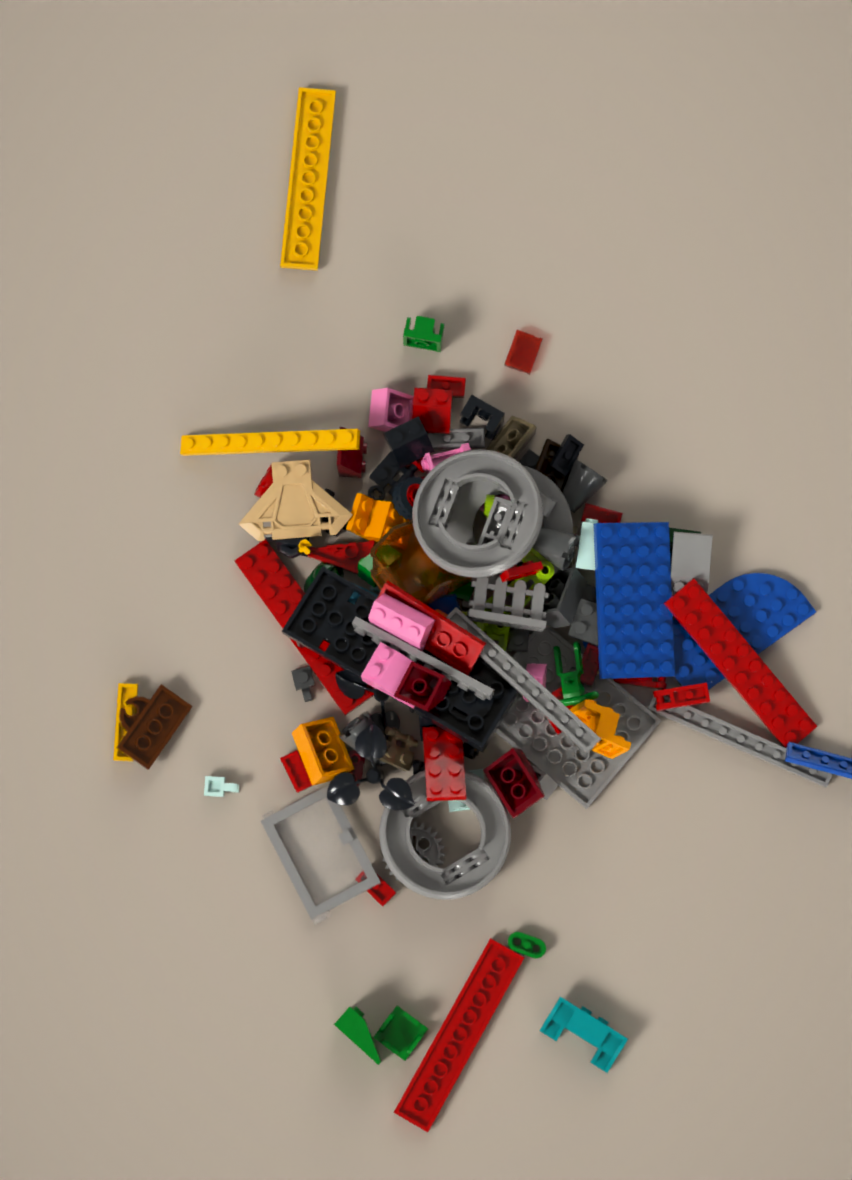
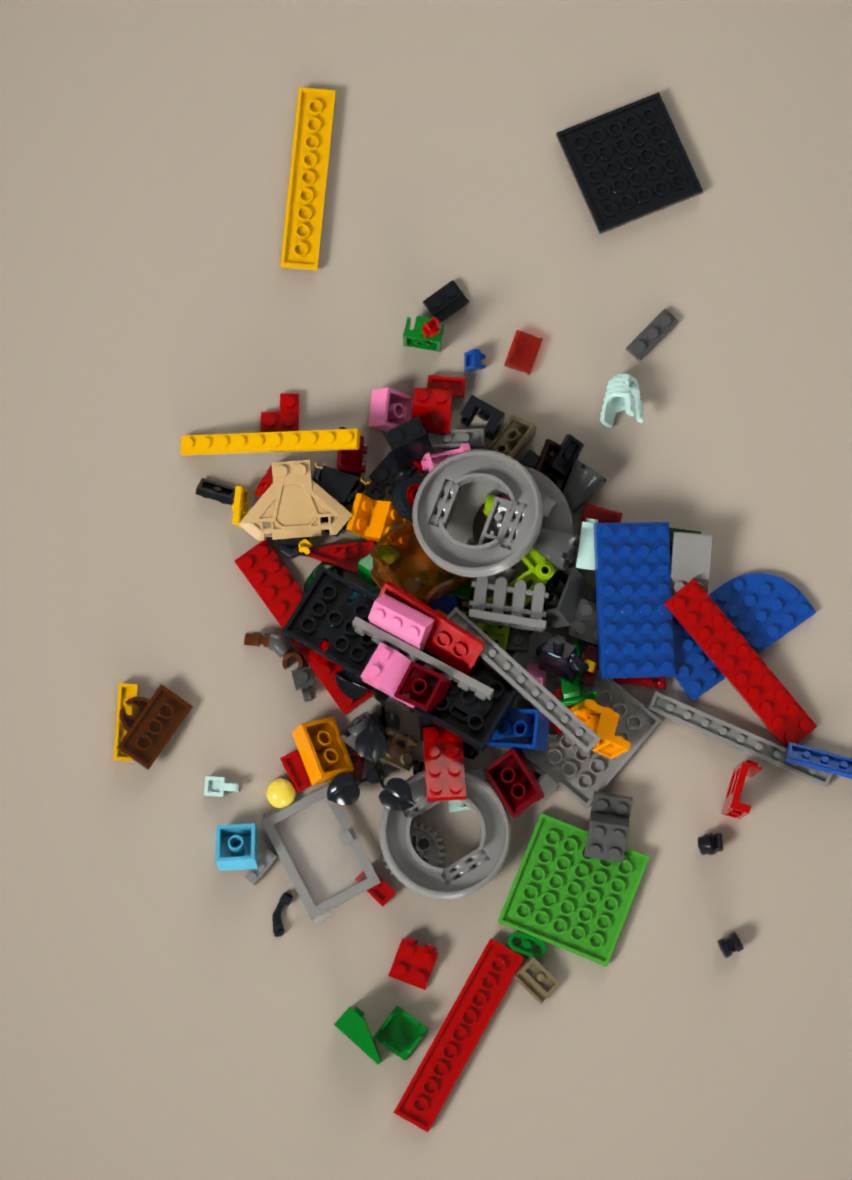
red plate [500,560,544,582] -> none
teal bracket [539,997,628,1073] -> none
red plate [653,683,710,711] -> none
none -> black plate [195,478,235,505]
none -> medium azure brick [216,823,259,871]
none -> yellow plate [232,486,250,527]
none -> piece [244,632,305,669]
none -> light grey piece [245,849,278,886]
none -> red plate [261,394,299,432]
none -> light yellow hair [266,778,296,809]
none -> black piece [272,892,293,937]
none -> black torso [312,462,371,507]
none -> red plate [388,937,439,990]
none -> red plate [421,316,441,339]
none -> black plate [423,280,469,323]
none -> blue tile [464,349,486,372]
none -> blue slope [488,708,550,751]
none -> bright green plate [498,813,650,967]
none -> dark tan plate [512,956,561,1005]
none -> black torso [536,636,596,681]
none -> black plate [556,92,703,234]
none -> dark grey bracket [584,791,633,863]
none -> light aqua hair [600,373,644,428]
none -> dark grey plate [626,309,678,362]
none -> black piece [698,833,723,855]
none -> black wheel [717,932,744,958]
none -> red window [721,760,762,819]

